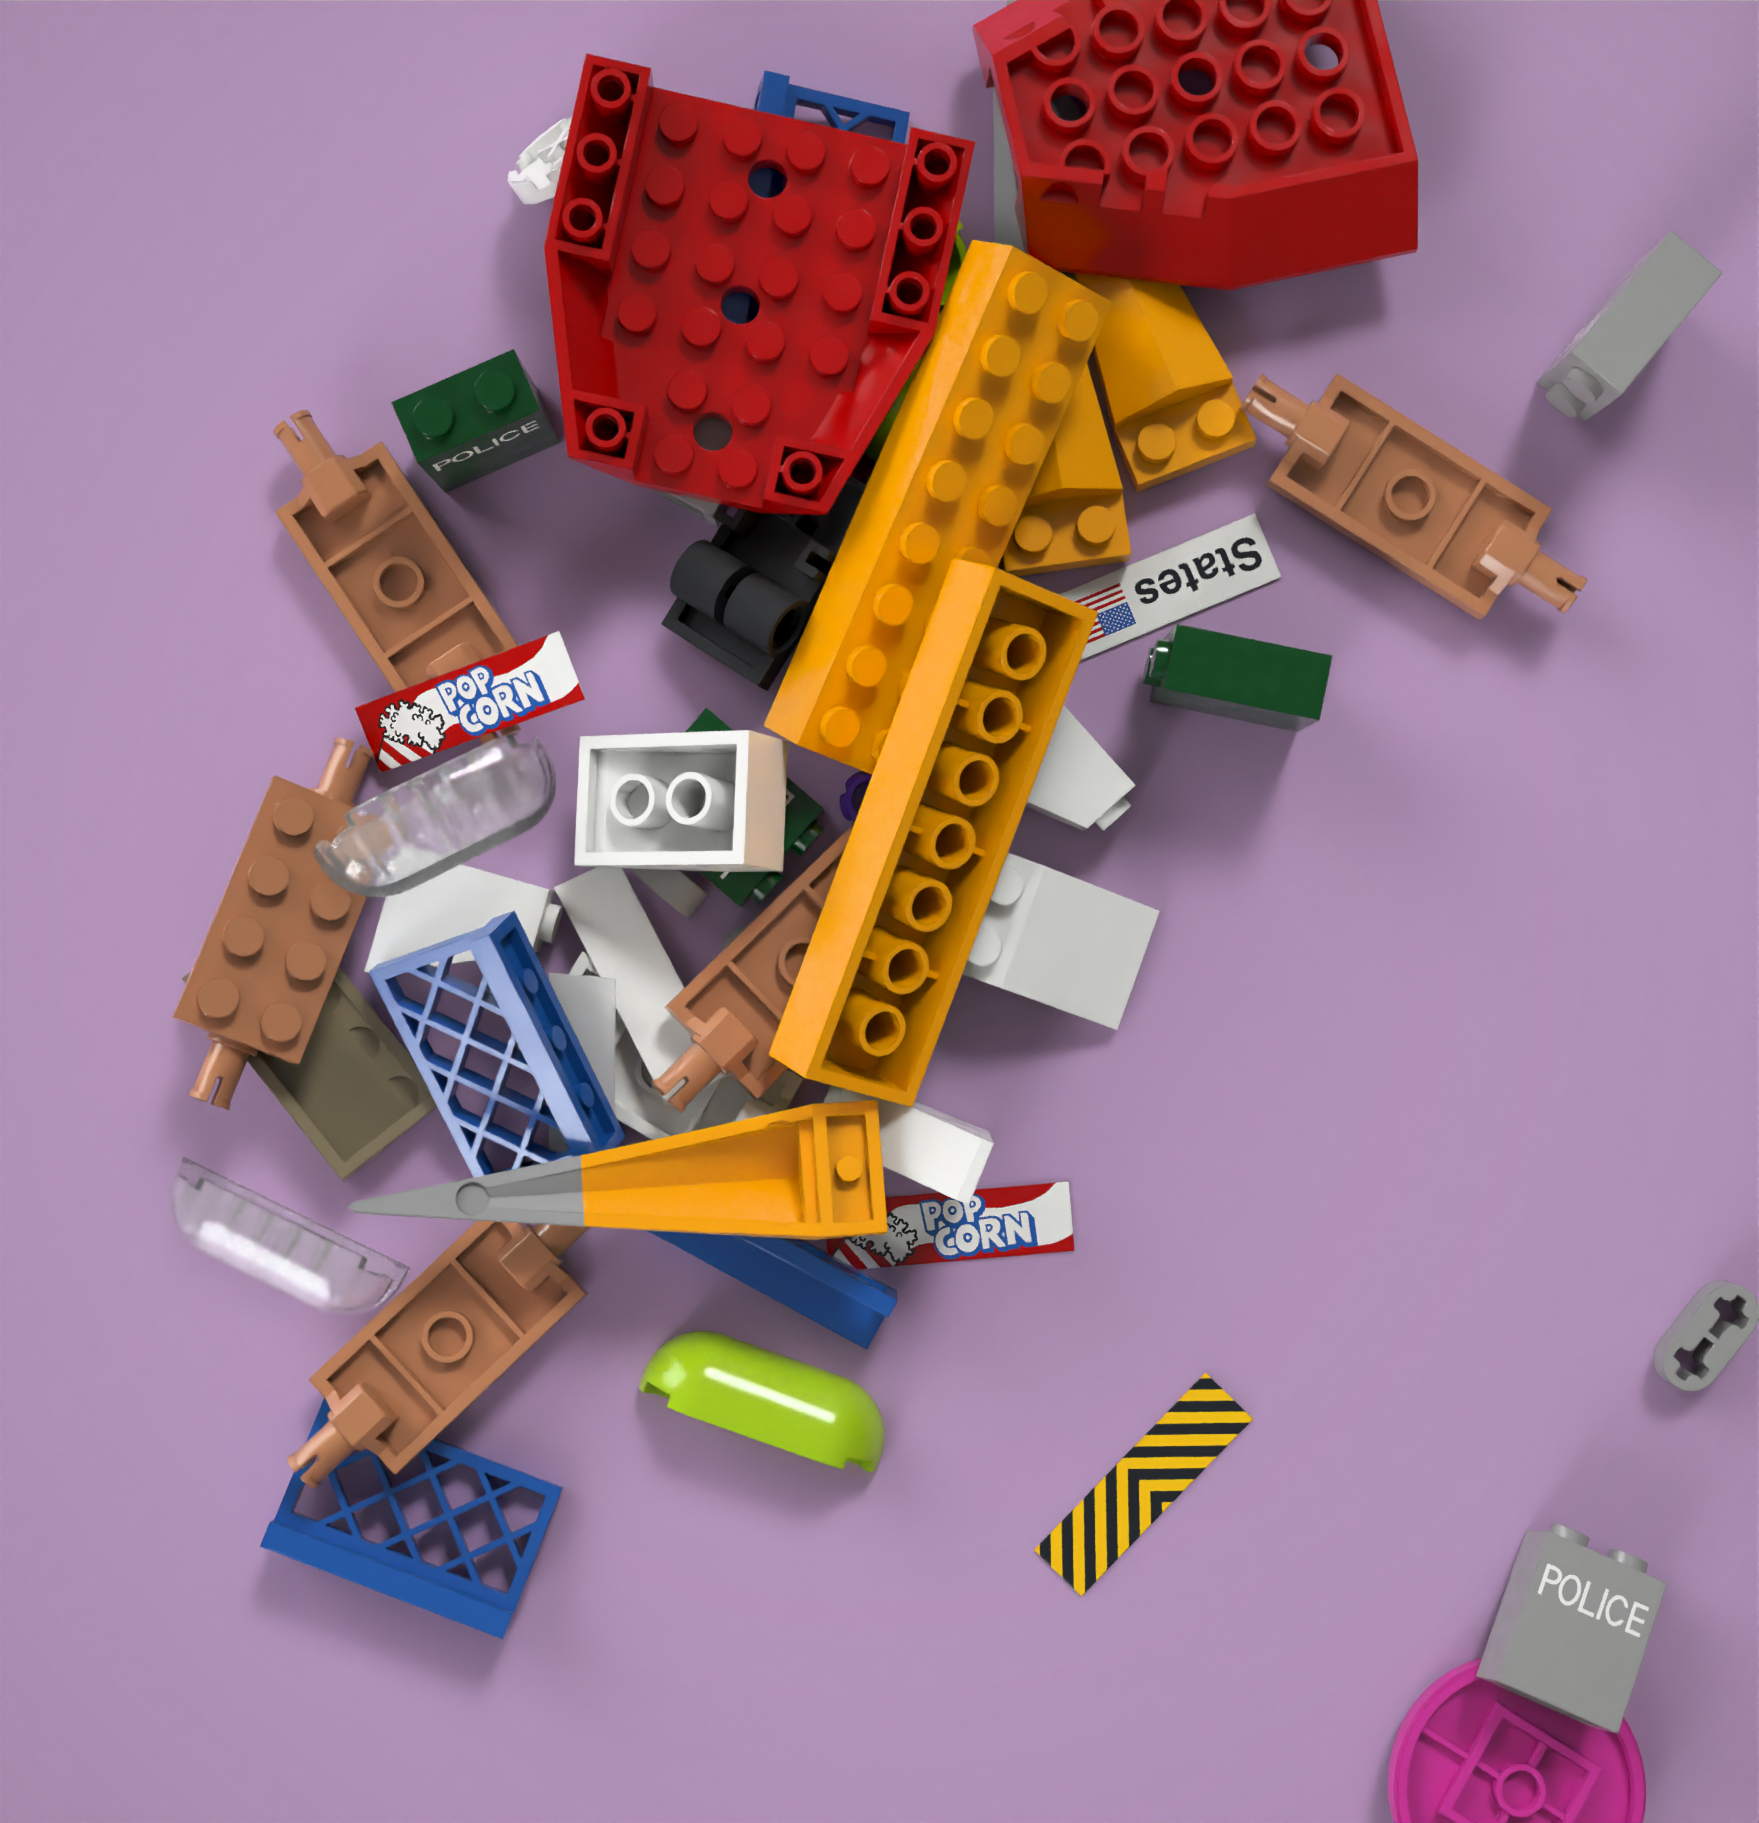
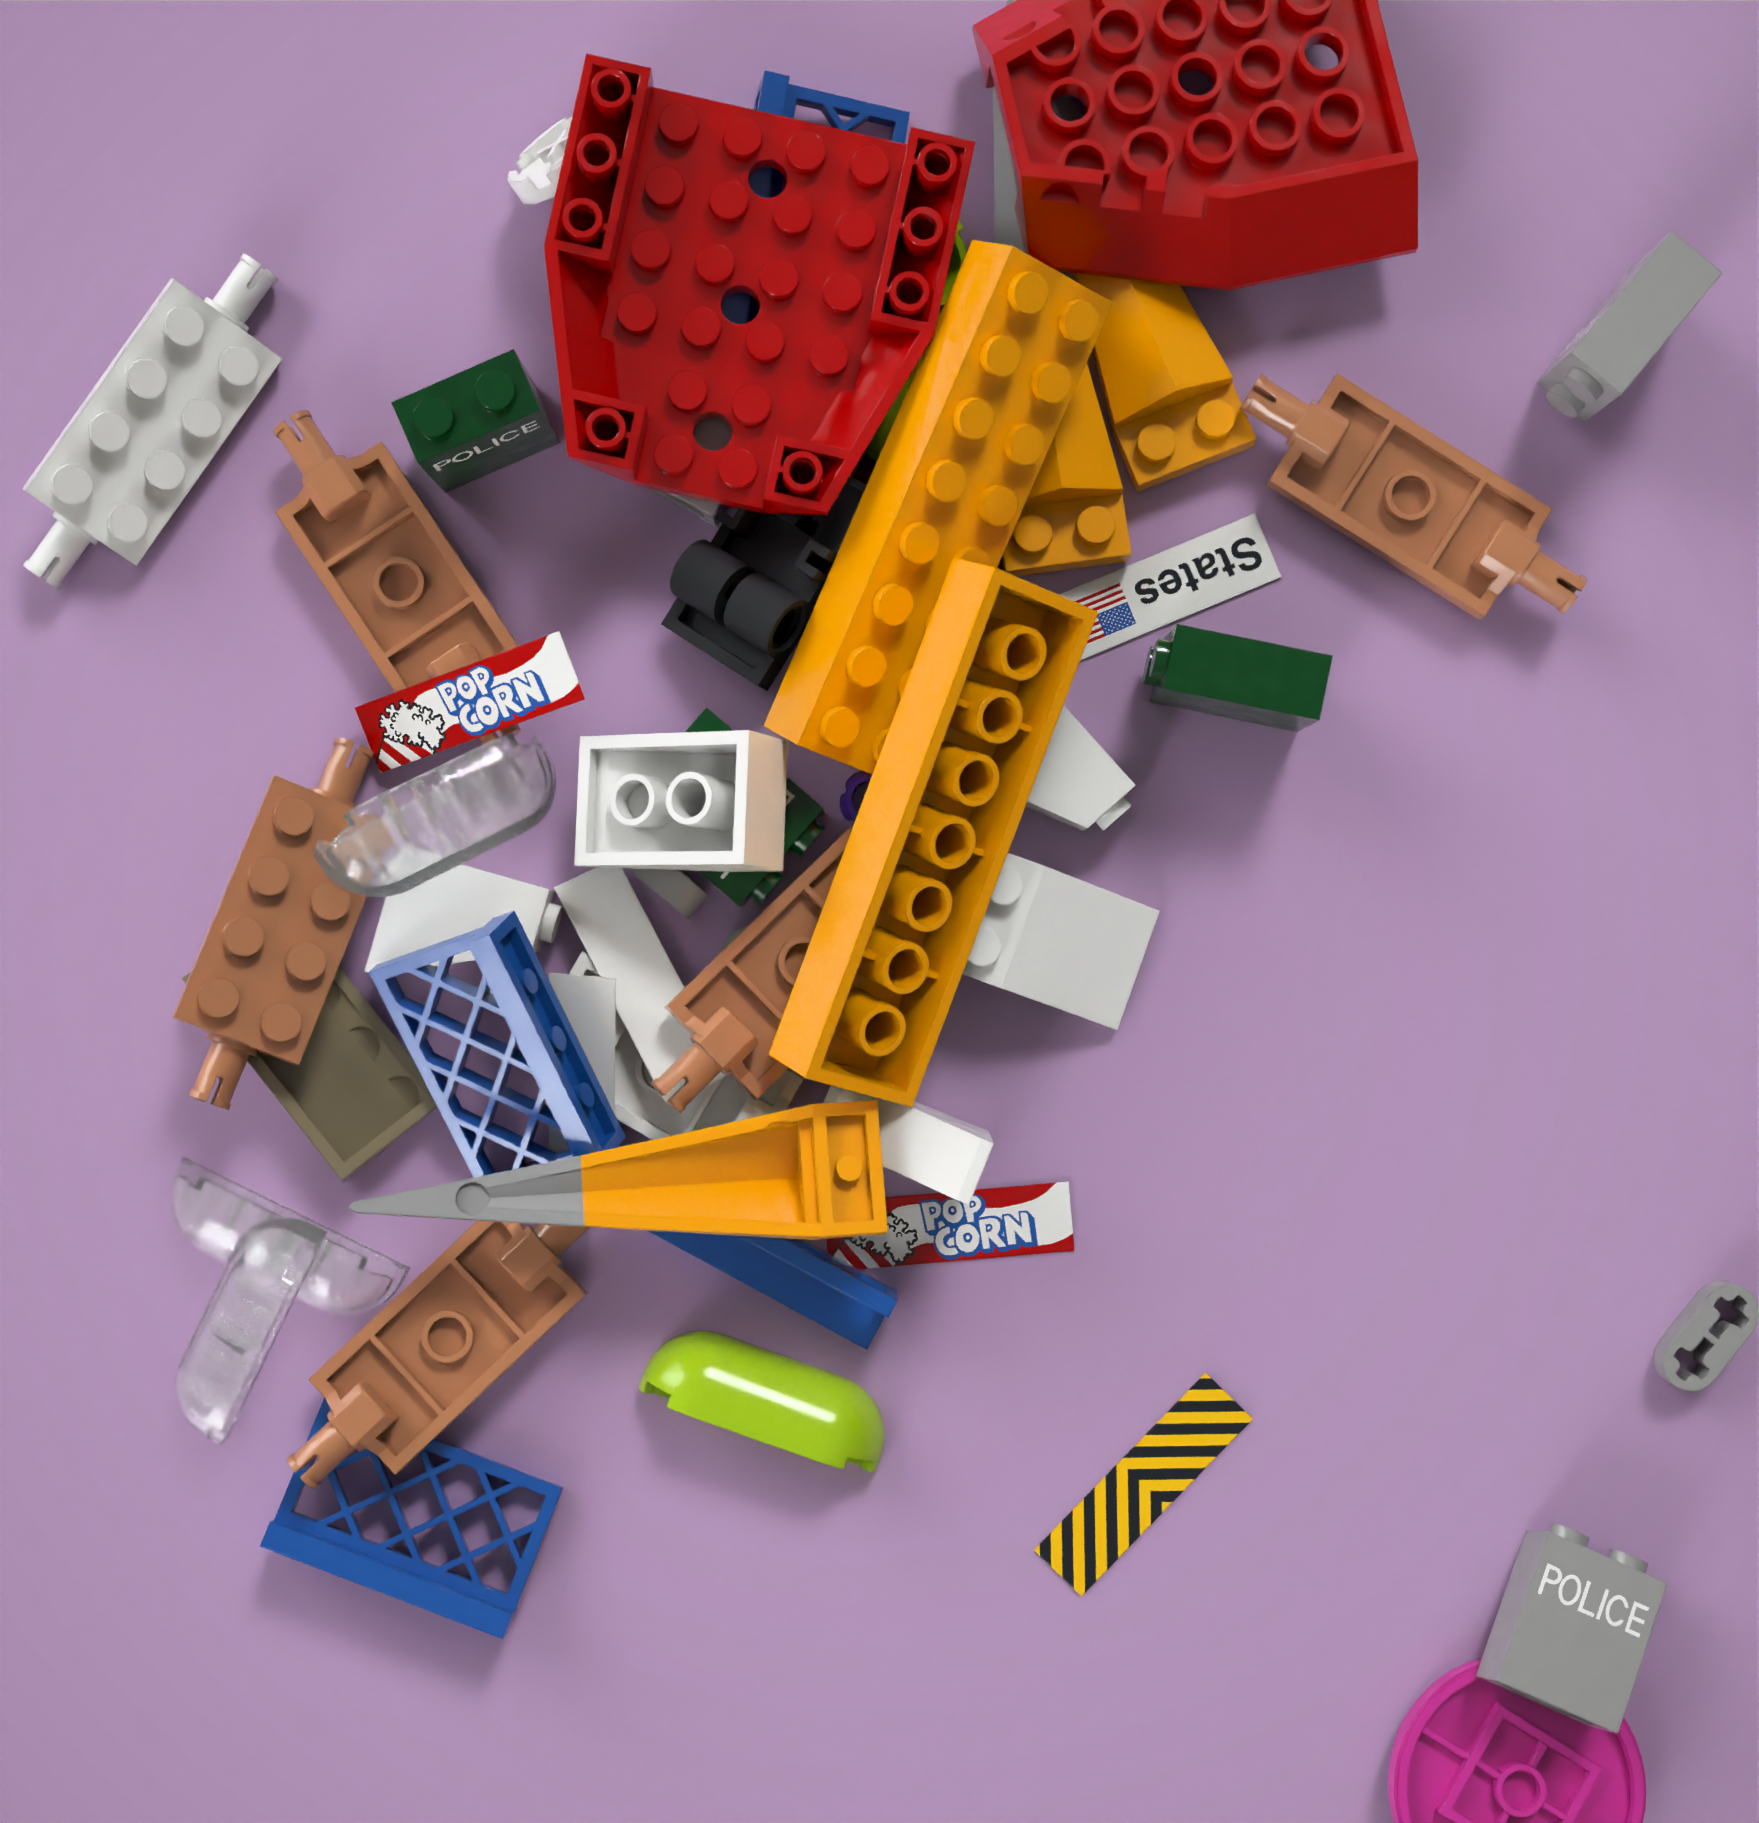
none -> white plate [23,253,282,589]
none -> clear brick [175,1218,328,1445]

